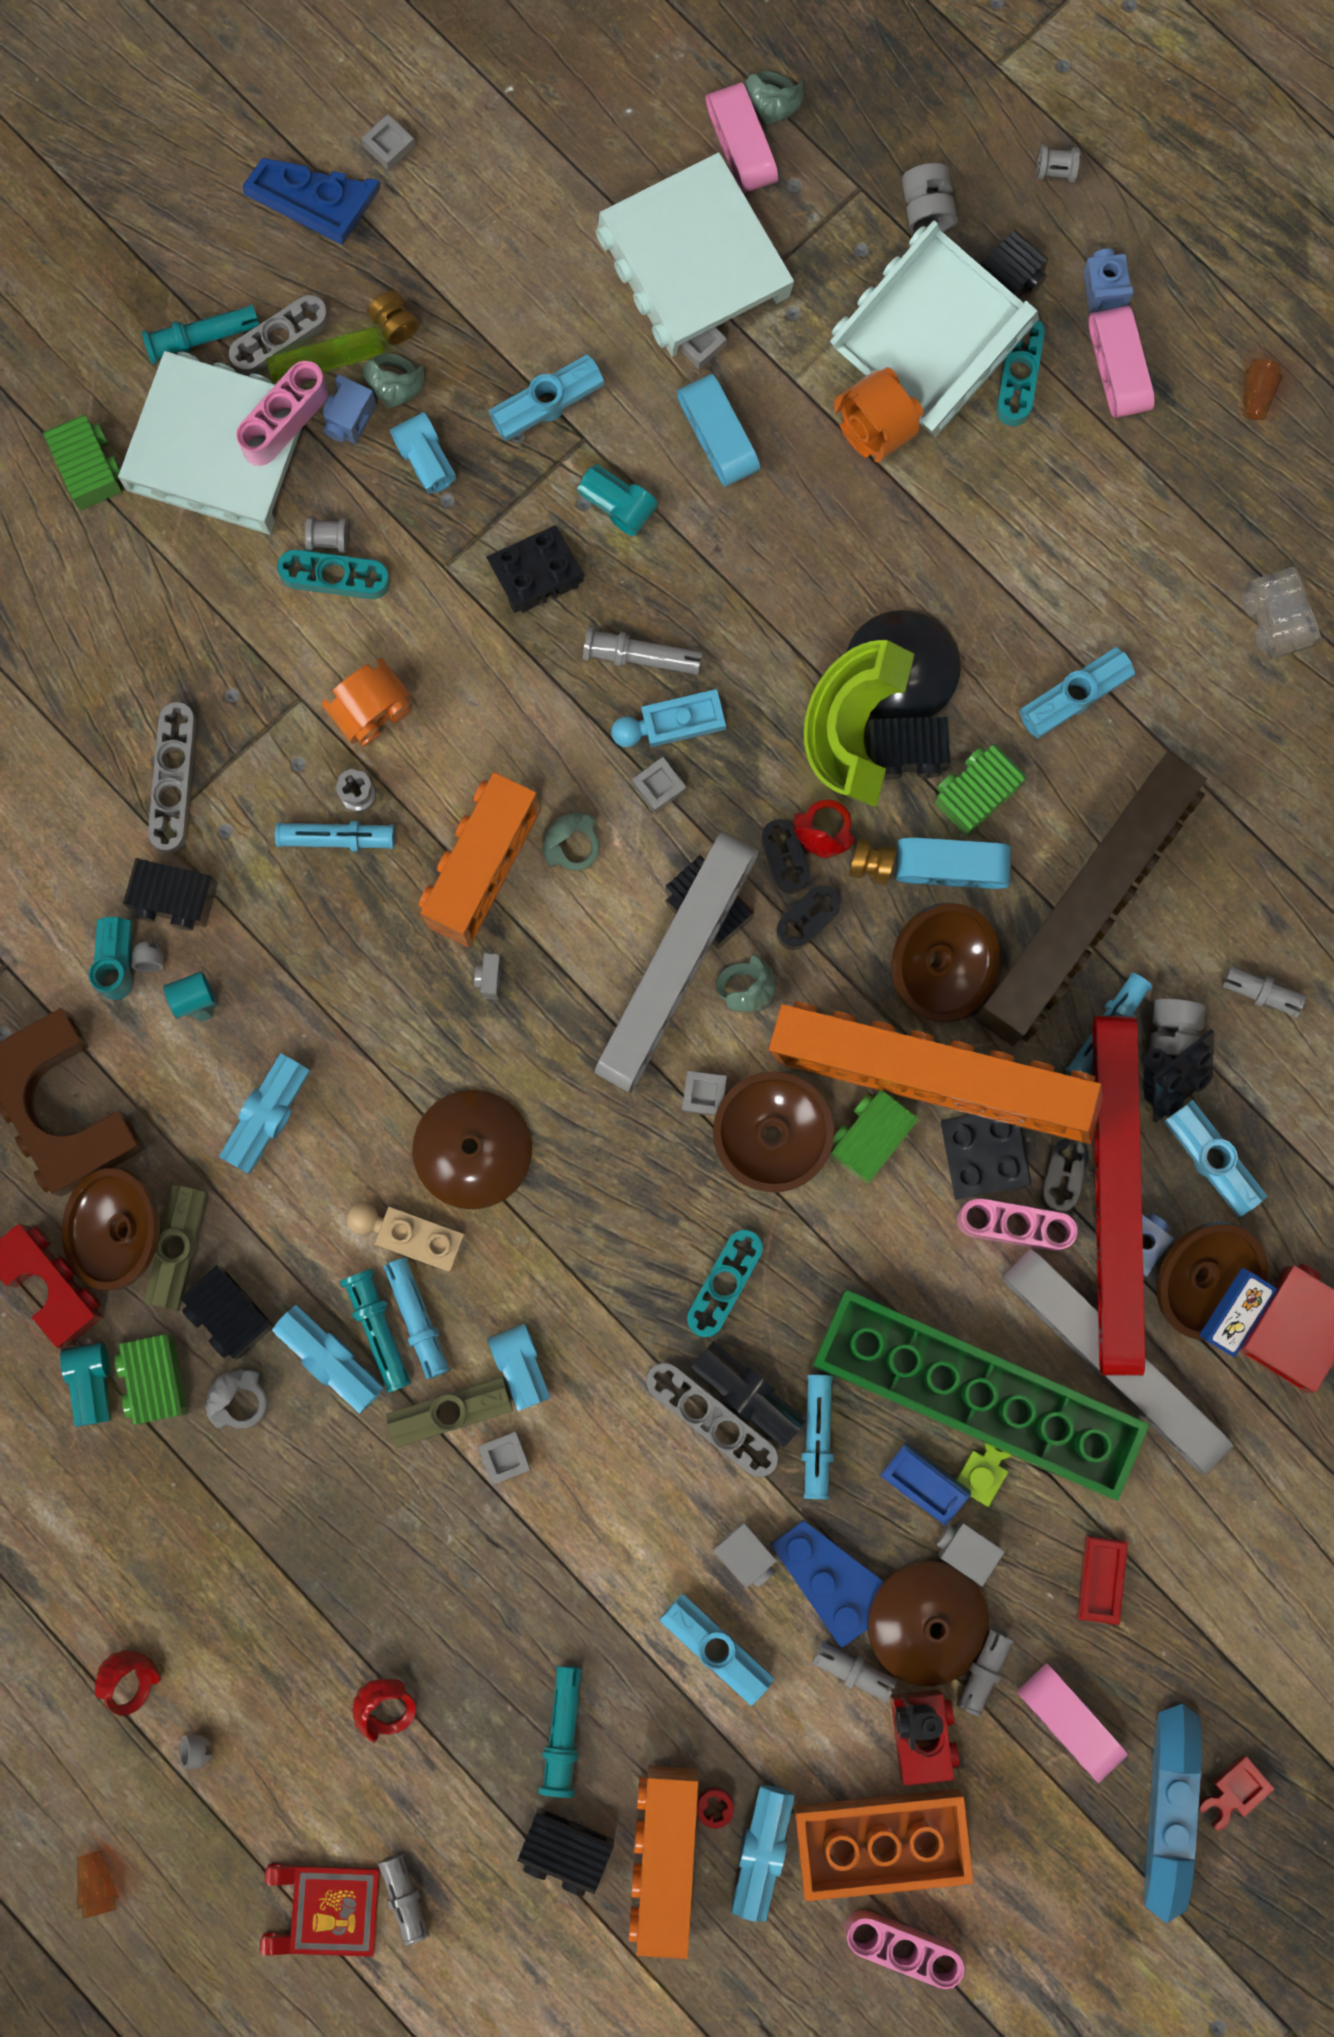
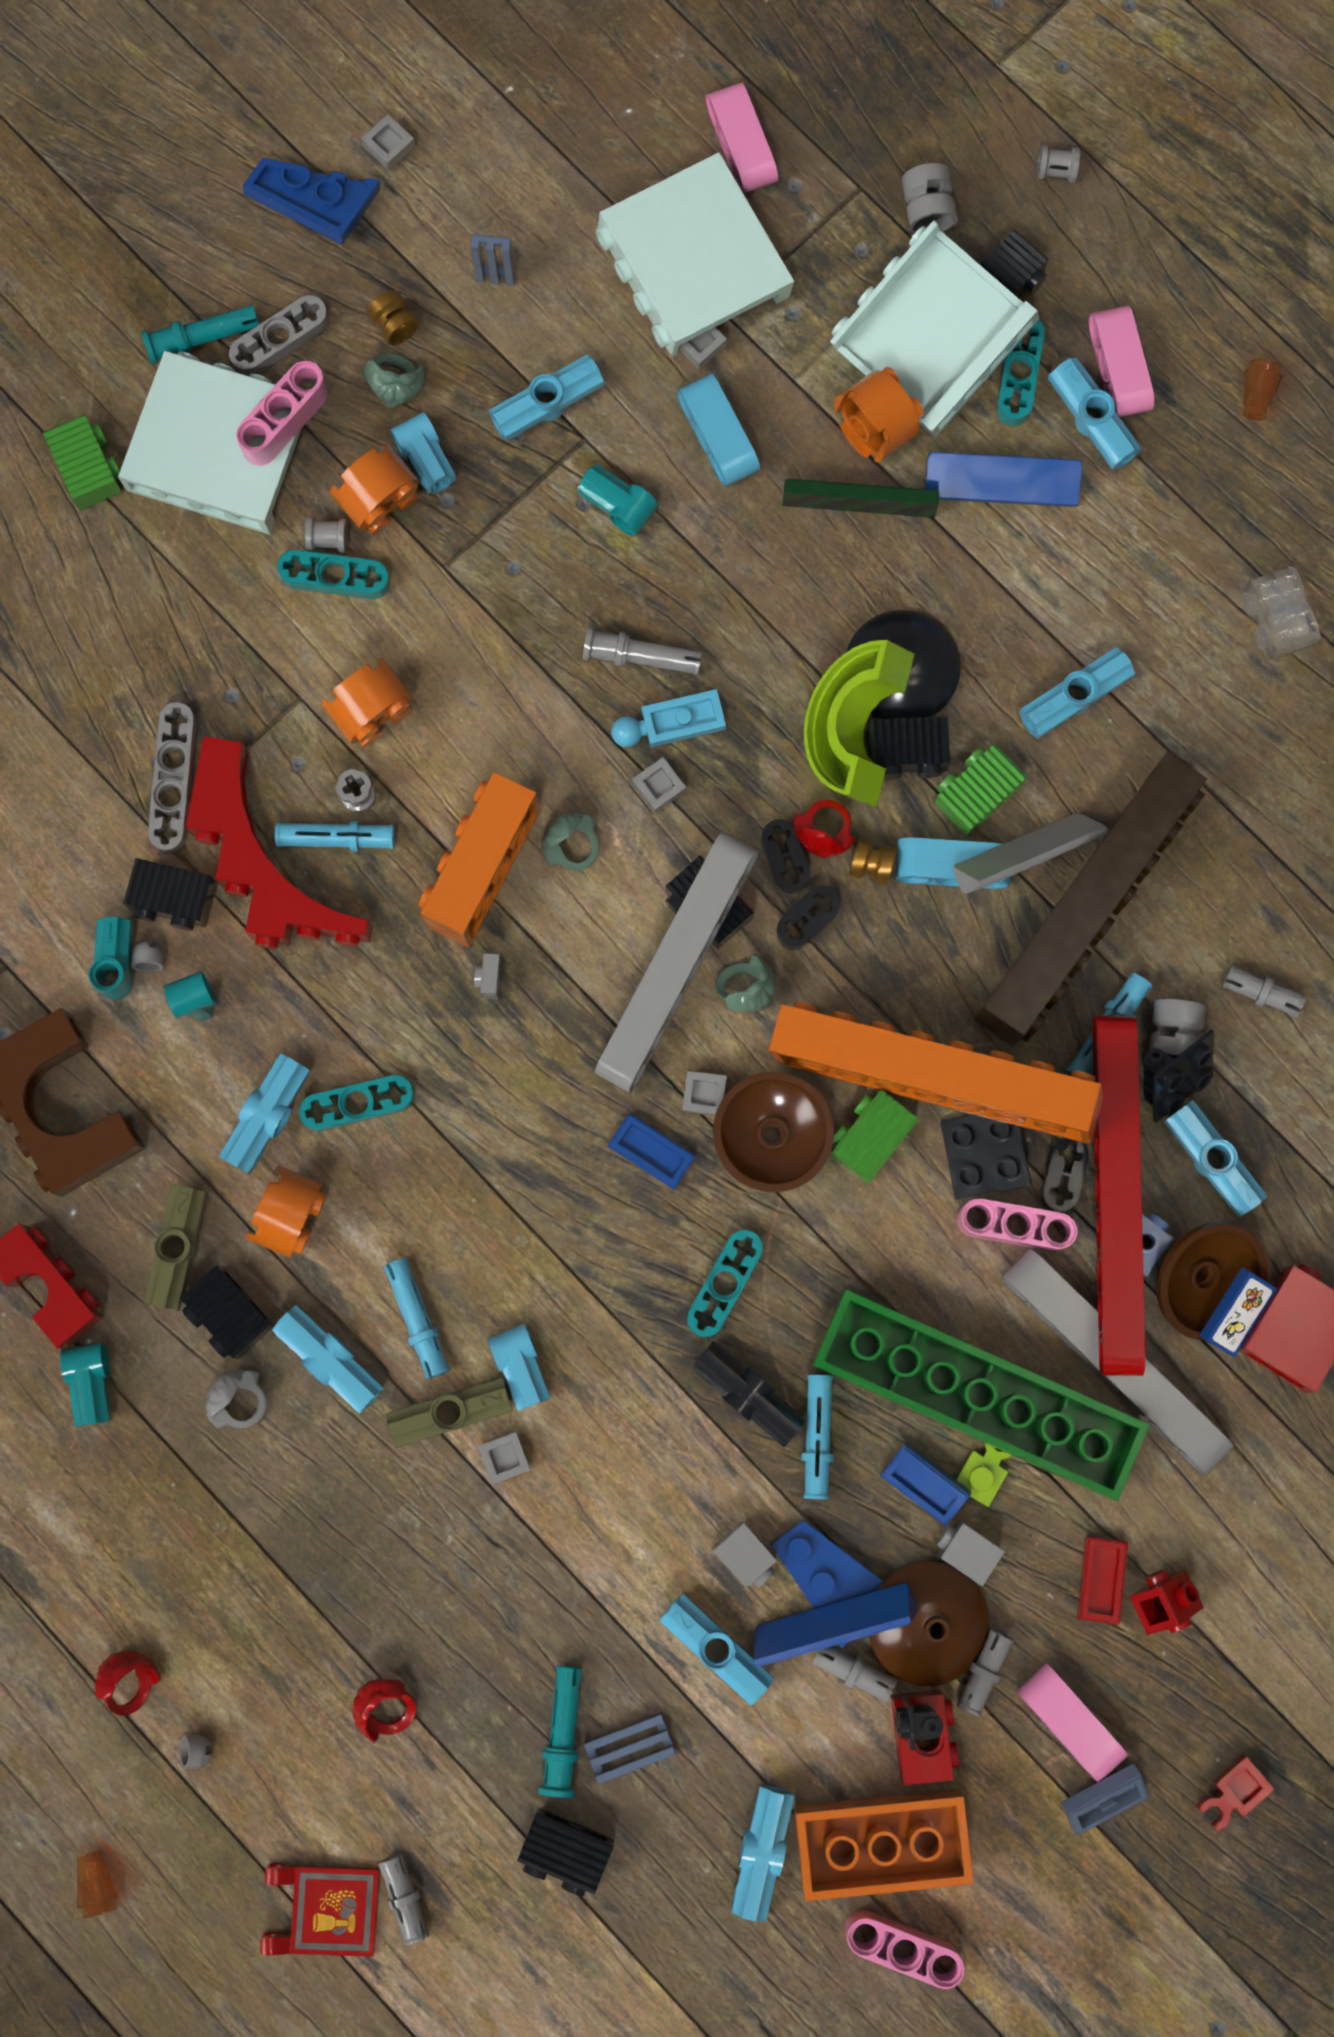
reddish brown dish [62,1168,159,1290] -> none
bright green brick [115,1334,188,1425] -> none
clear neon green tile [266,327,384,385] -> none
medium blue brick [323,374,377,444] -> none
teal pin [339,1268,412,1393] -> none
tan plate [347,1203,464,1272] -> none
reddish brown dish [412,1090,532,1210] -> none
black hinge [486,525,584,614] -> none
orange brick [629,1765,698,1959] -> none
light grey beam [646,1363,778,1477] -> none
red bush [697,1787,734,1829] -> none
sand green piece [744,71,804,125] -> none
reddish brown dish [891,902,1000,1022] -> none
medium blue brick [1083,249,1133,314] -> none
dark azure brick [1144,1704,1202,1923] -> none
none -> red arch [185,736,373,949]
none -> orange brick [245,1165,328,1258]
none -> teal beam [299,1075,415,1132]
none -> orange brick [330,443,419,535]
none -> sand blue tile [470,234,515,286]
none -> sand blue tile [584,1713,676,1784]
none -> blue tile [608,1112,696,1190]
none -> blue slope [754,1583,918,1667]
none -> dark green tile [782,478,940,518]
none -> blue slope [925,452,1082,507]
none -> light grey slope [953,813,1109,894]
none -> medium azure piece [1048,357,1142,471]
none -> sand blue tile [1061,1763,1149,1836]
none -> red brick [1129,1569,1204,1635]

